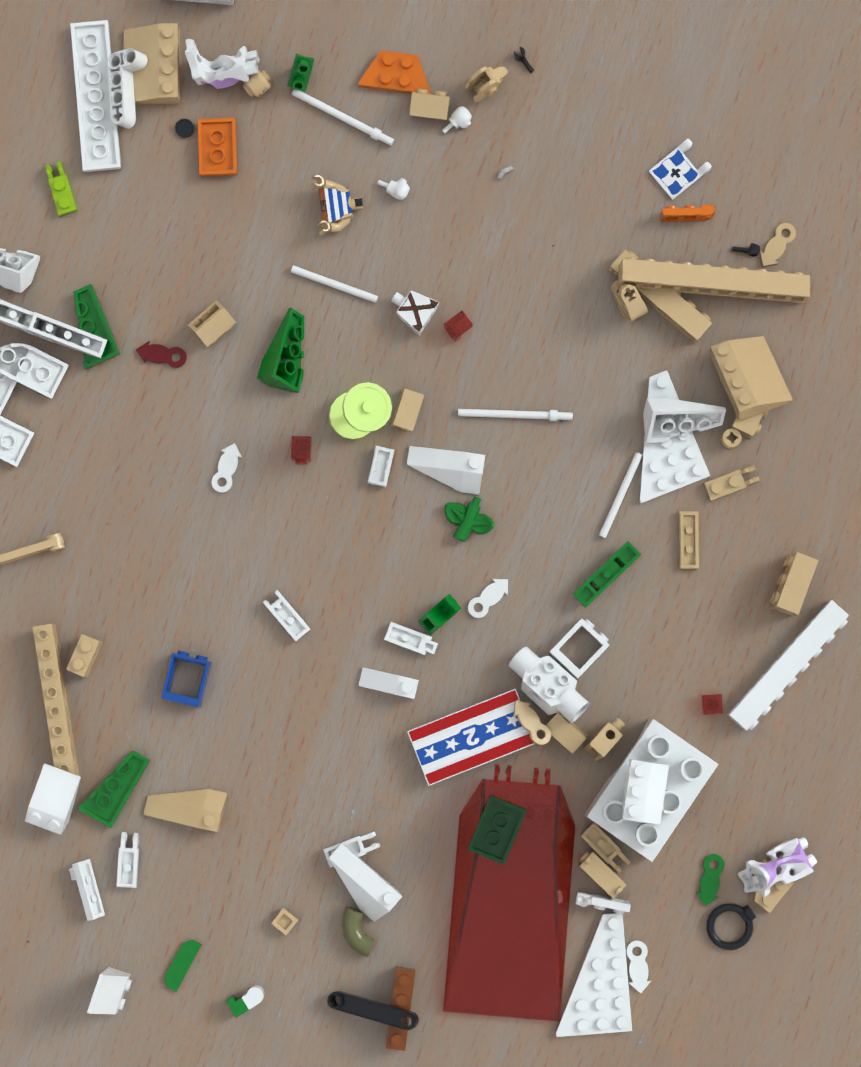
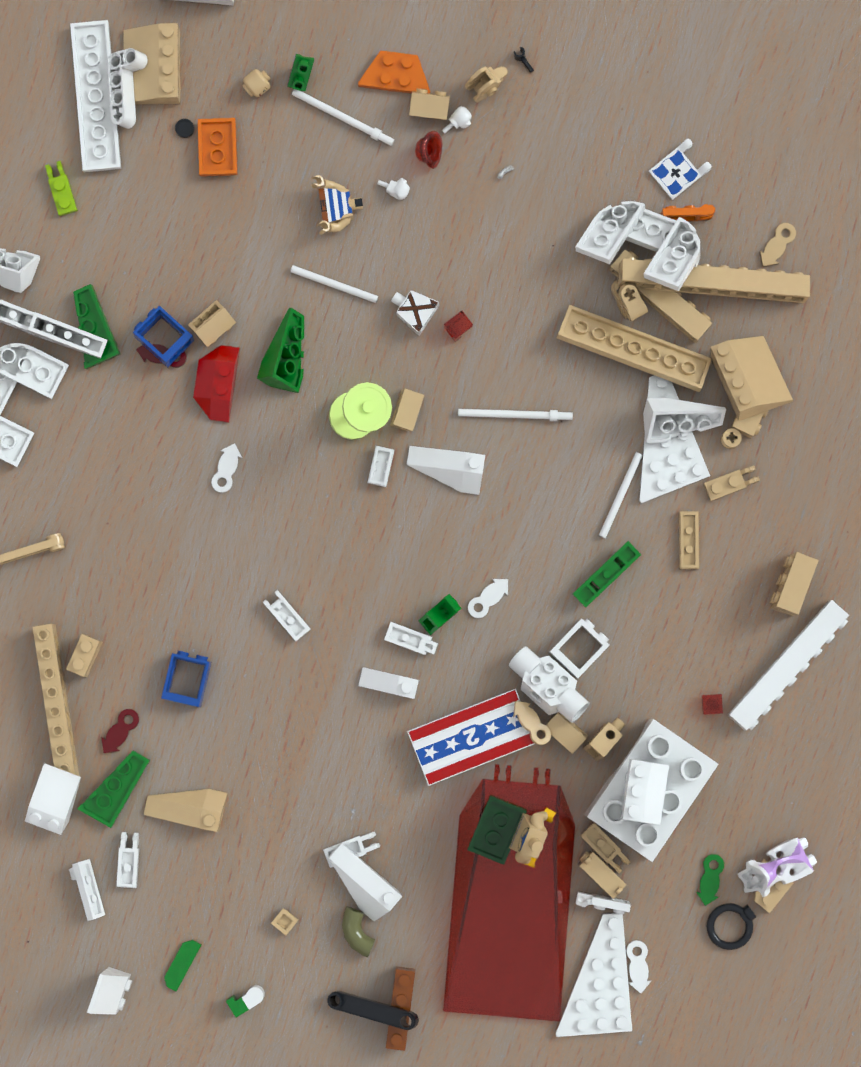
white hips [185,39,260,89] -> none
clear red brick [291,436,312,465] -> none
green plant [445,496,495,542] -> none
black hand [732,243,760,257] -> none
none -> dark red brick [101,709,139,753]
none -> blue window [133,306,194,368]
none -> red wedge [193,345,240,423]
none -> clear red hat [415,131,443,169]
none -> tan torso [509,808,556,868]
none -> tan plate [557,305,712,392]
none -> white plate [575,201,700,291]

